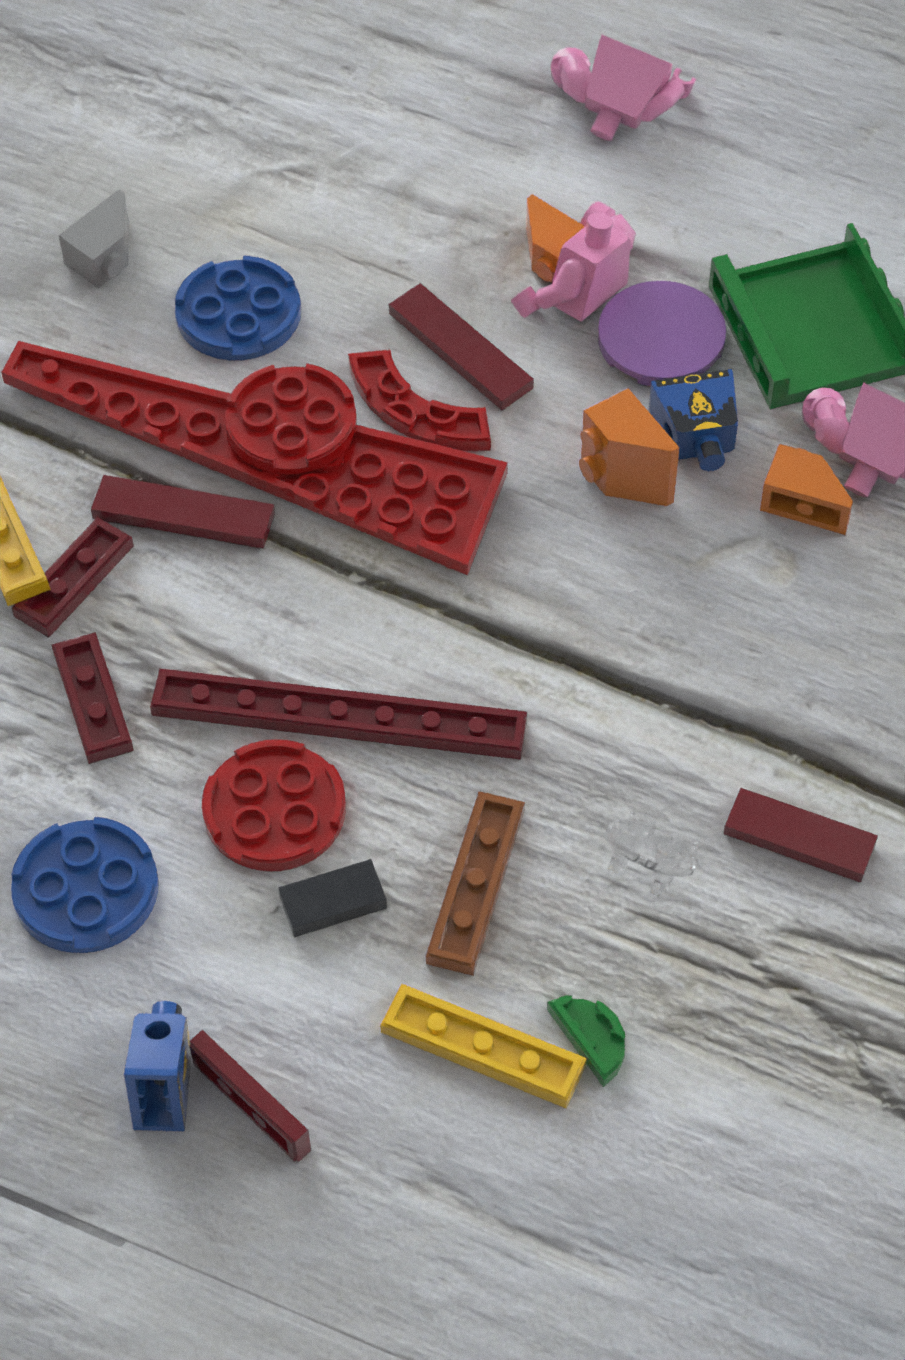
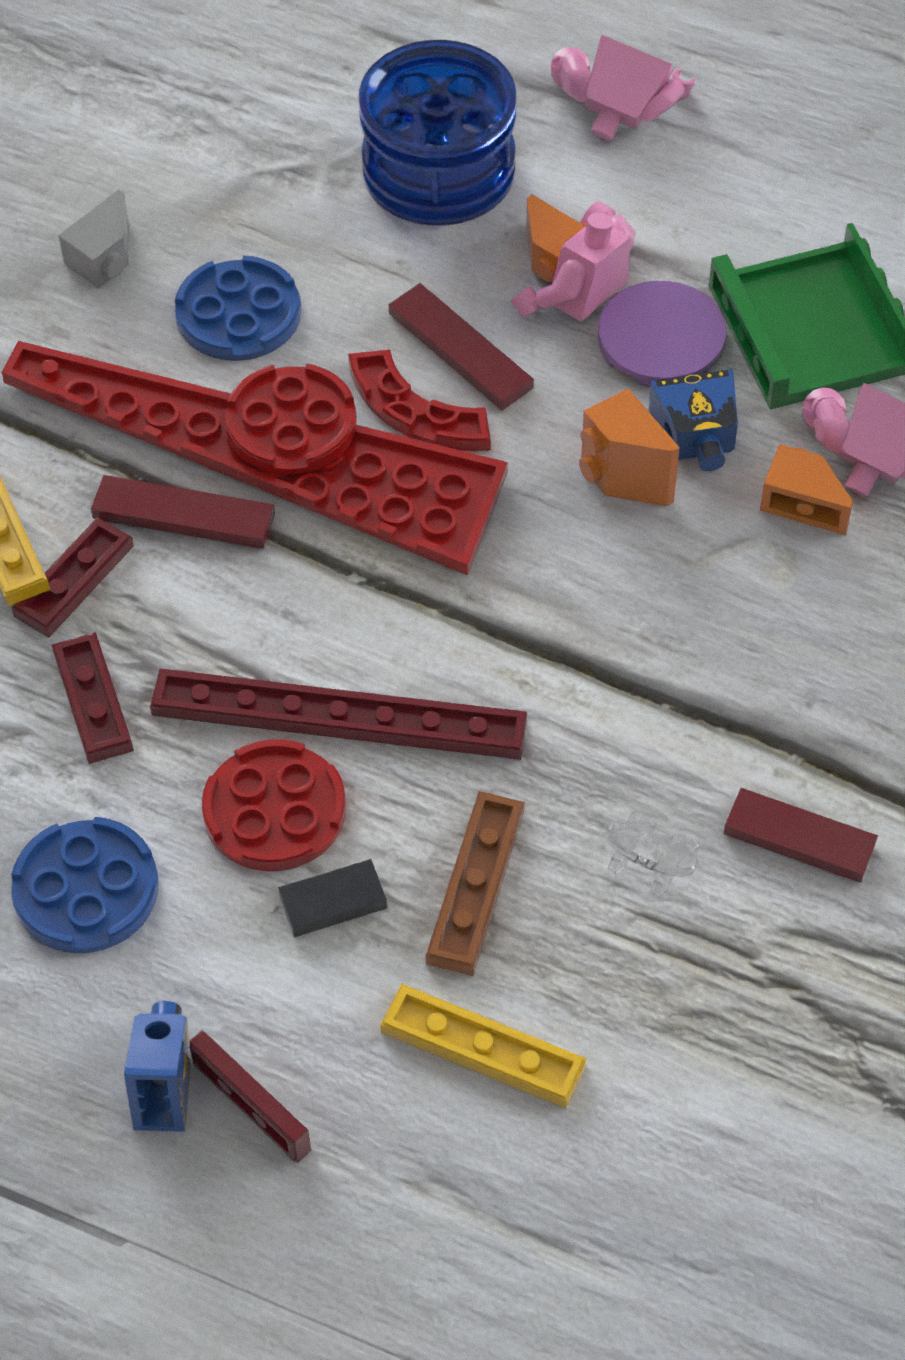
green tile [547,995,625,1087] -> none
none -> clear blue wheel [358,40,516,226]

